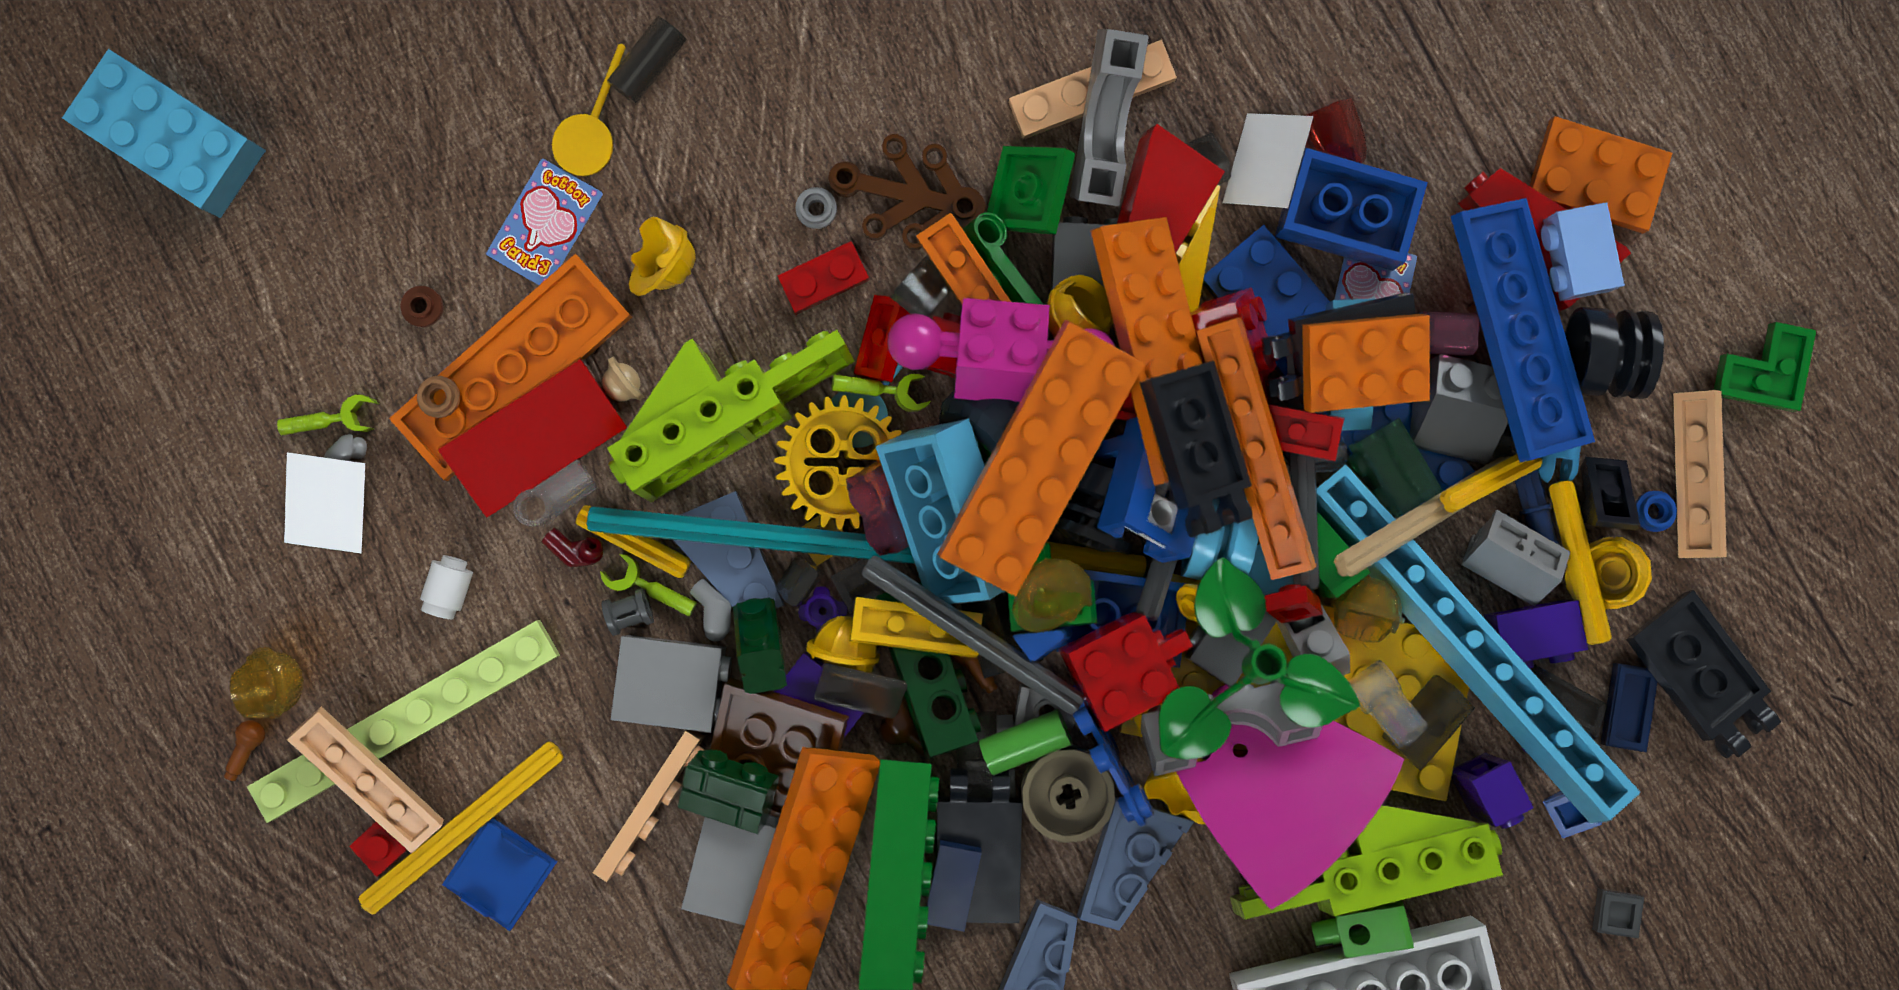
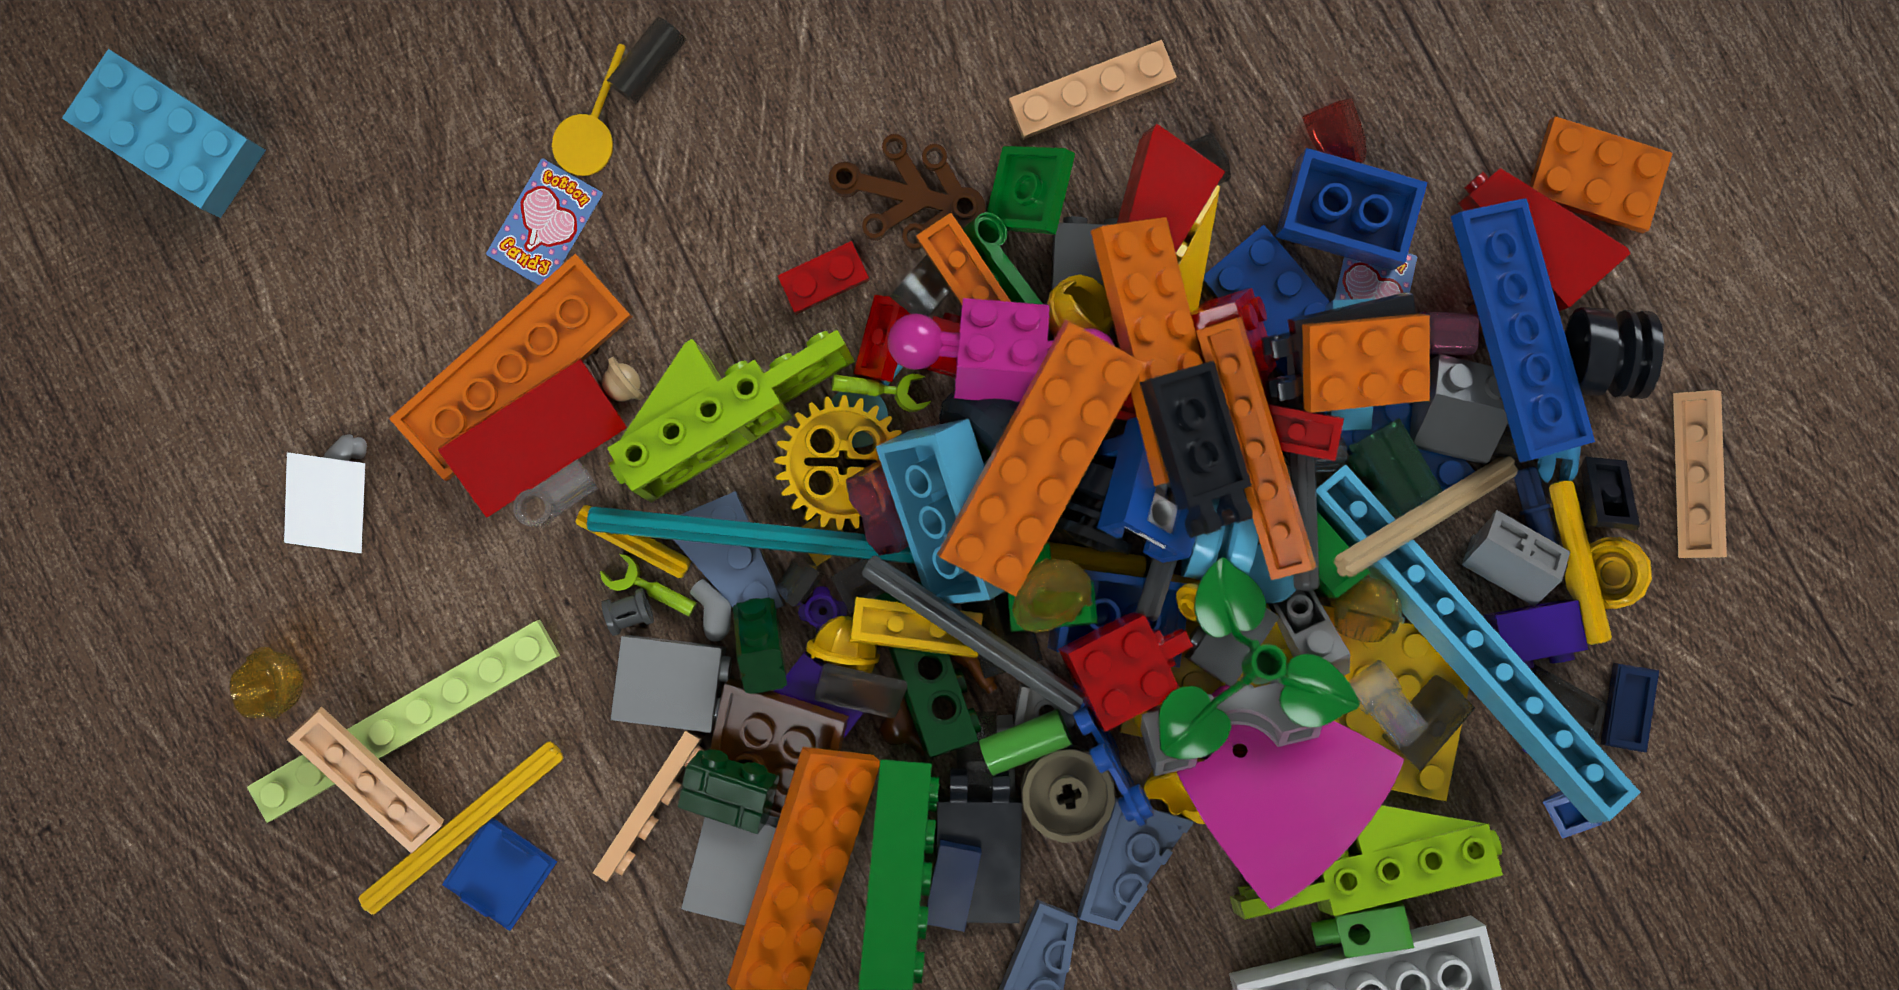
dark orange piece [224,720,265,781] -> none
lime piece [277,395,379,435] -> none
red plate [349,822,408,877] -> none
copper plate [400,286,443,327] -> none
medium nougat plate [417,376,460,418] -> none
white brick [420,555,473,619] -> none
dark red arm [541,527,603,568] -> none
yellow piece [629,216,696,296] -> none
light grey plate [796,187,837,229] -> none
blue slope [1013,628,1073,662] -> none
light grey arch [1070,29,1149,206] -> none
white sticker [1223,113,1313,208] -> none
red plate [1264,584,1323,624] -> none
yellow axle [1440,454,1542,513] -> none
dark purple brick [1451,753,1534,829] -> none
light blue brick [1541,202,1624,301] -> none
dark grey tile [1592,888,1644,939] -> none
black tile [1626,590,1781,758] -> none
blue plate [1636,491,1677,532] -> none
green plate [1714,322,1816,412] -> none

